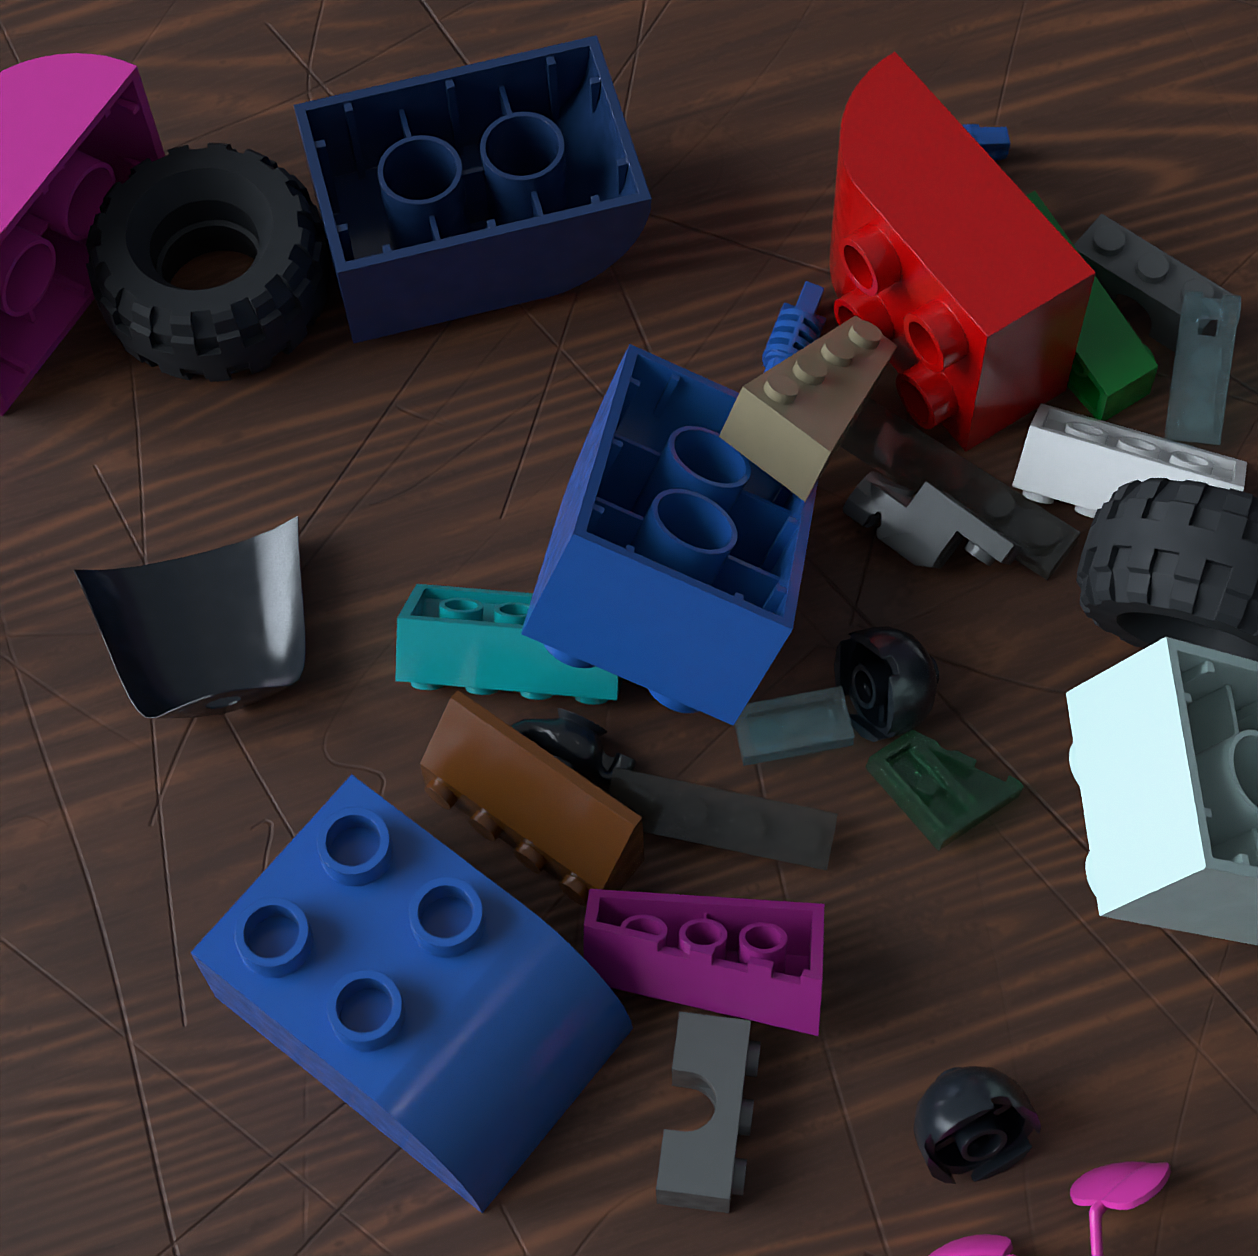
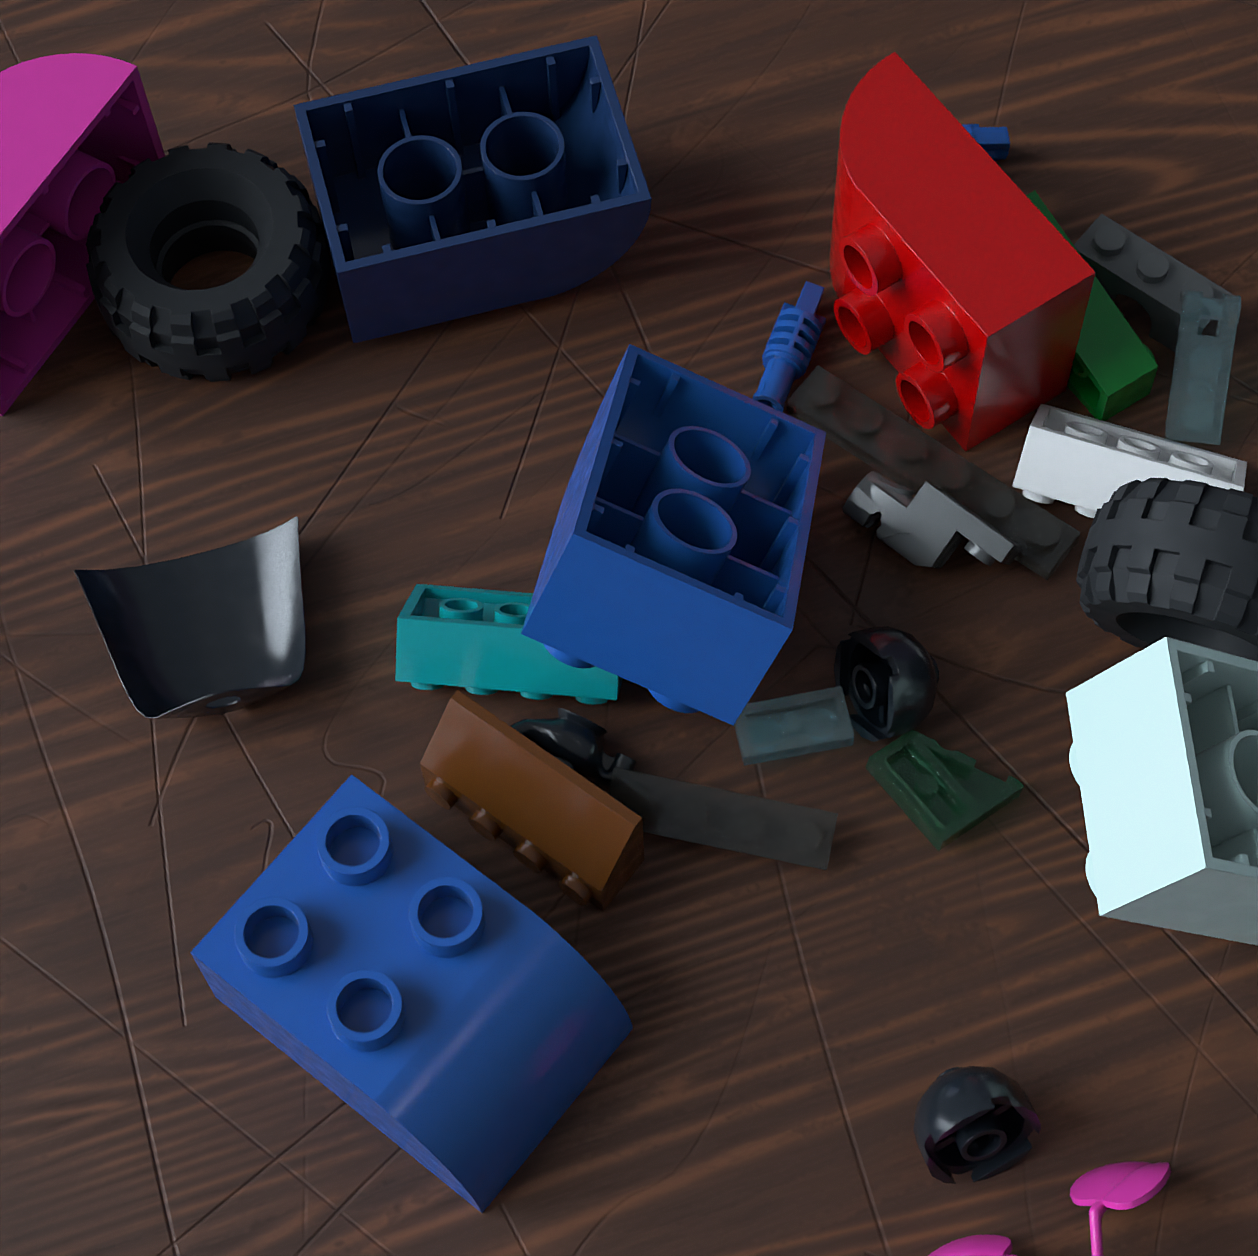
magenta wedge [584,889,825,1036] -> none
dark grey arch [656,1011,761,1213] -> none
dark tan wedge [719,315,897,502] -> none

